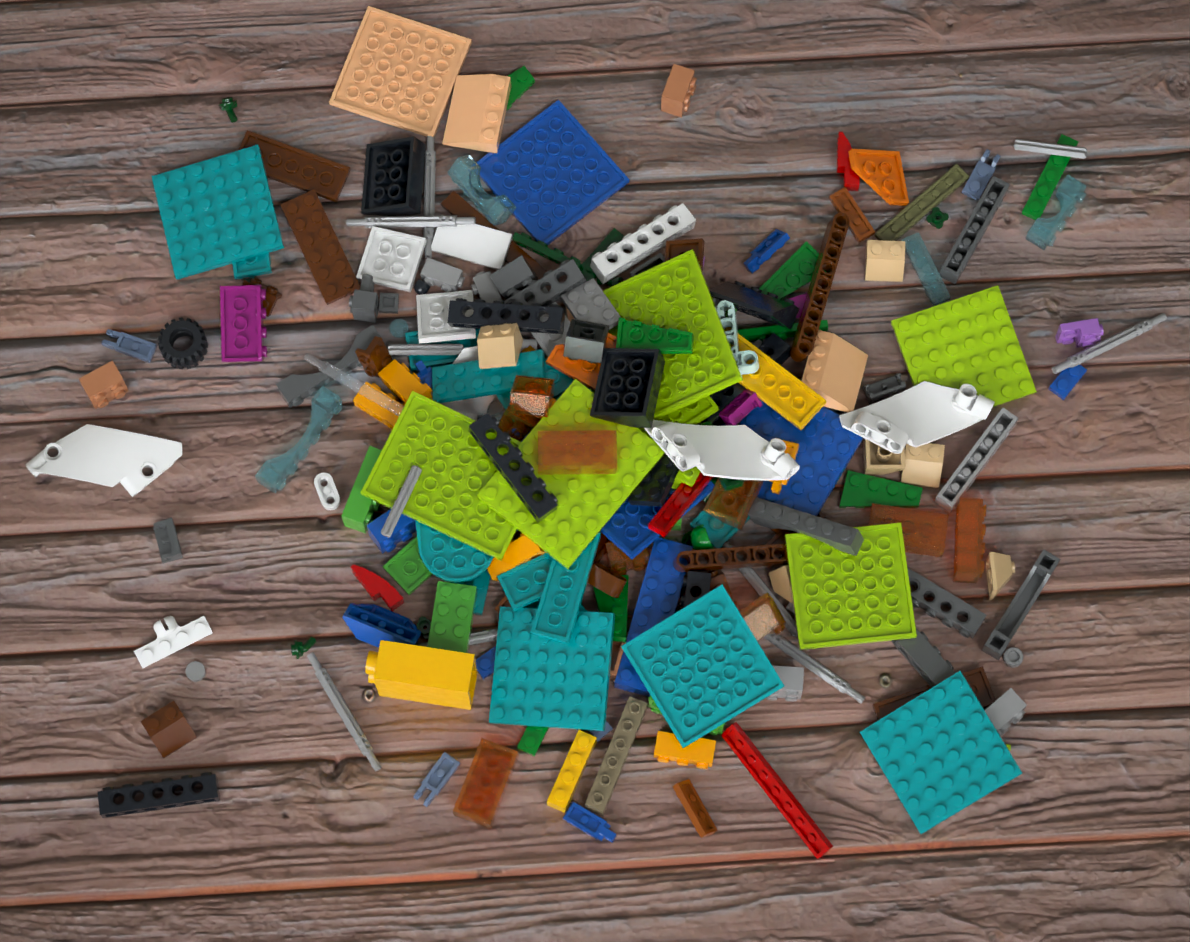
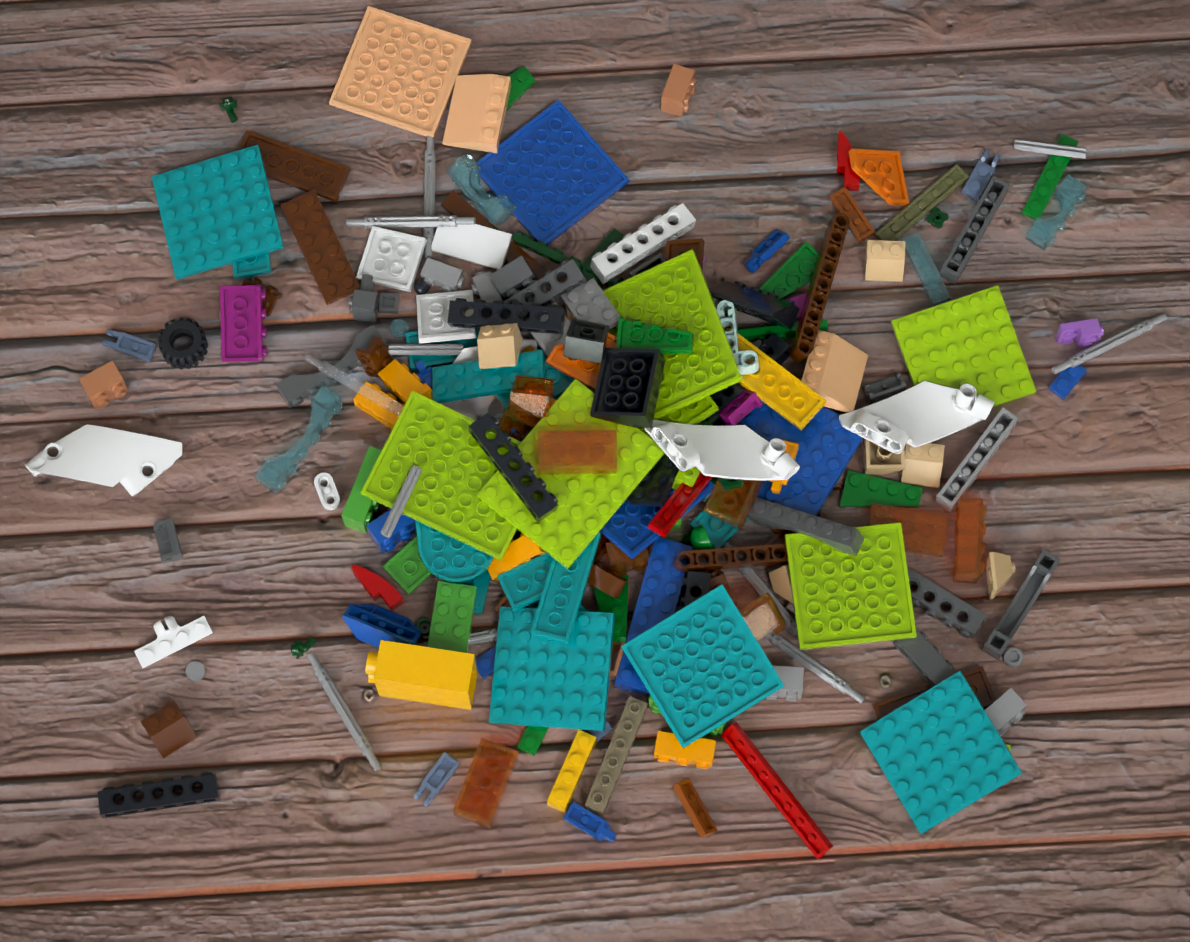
black slope [361,136,426,216] -> none

